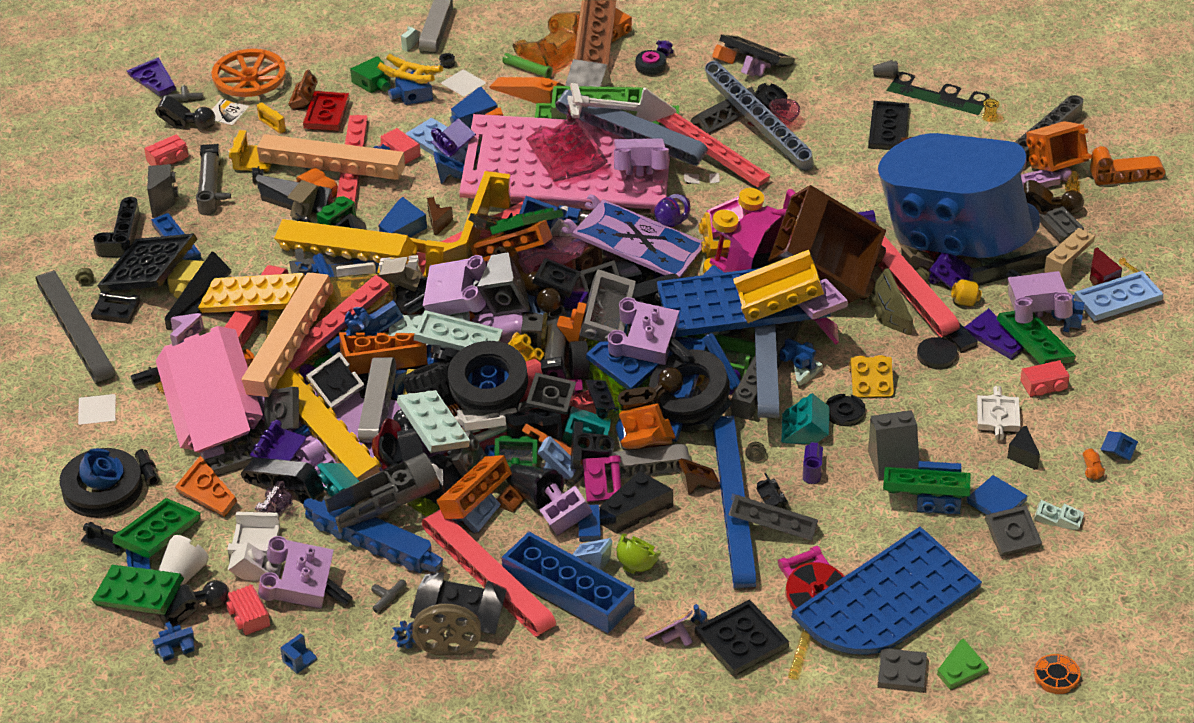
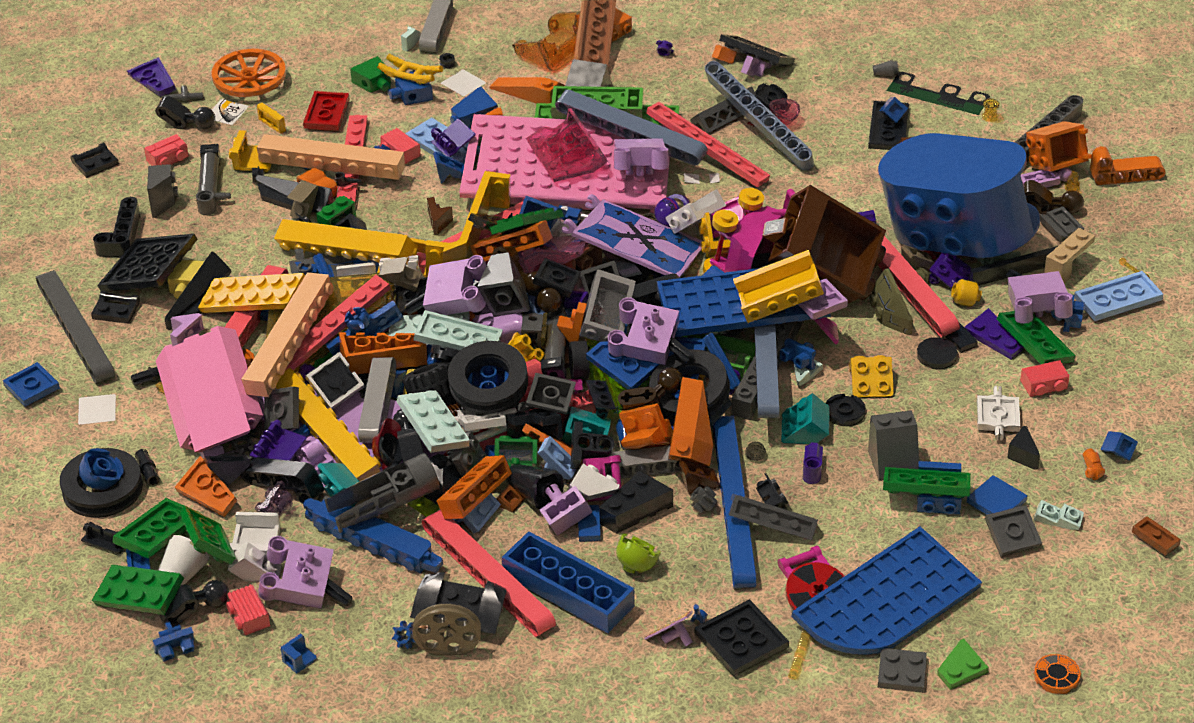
olive plate [75,267,94,285] -> none
blue plate [151,213,202,261] -> none
dark orange bracket [288,70,318,109] -> none
dark grey piece [371,579,407,613] -> none
blue slope [379,197,427,238] -> none
bright green pin [502,53,553,78] -> none
white piece [567,83,677,122] -> none
light blue slope [572,538,613,570] -> none
black wheel [635,50,666,75] -> none
dark red slope [1090,247,1122,285] -> none
none -> blue plate [3,362,60,407]
none -> black plate [70,142,119,178]
none -> green plate [180,505,236,565]
none -> black slope [204,455,250,486]
none -> black hand [335,172,362,187]
none -> white slope [569,464,620,500]
none -> white panel [666,189,726,234]
none -> orange wedge [668,377,713,467]
none -> dark grey gear [690,486,717,513]
none -> slope [762,218,788,243]
none -> blue panel [879,97,908,122]
none -> dark orange plate [1132,516,1181,556]

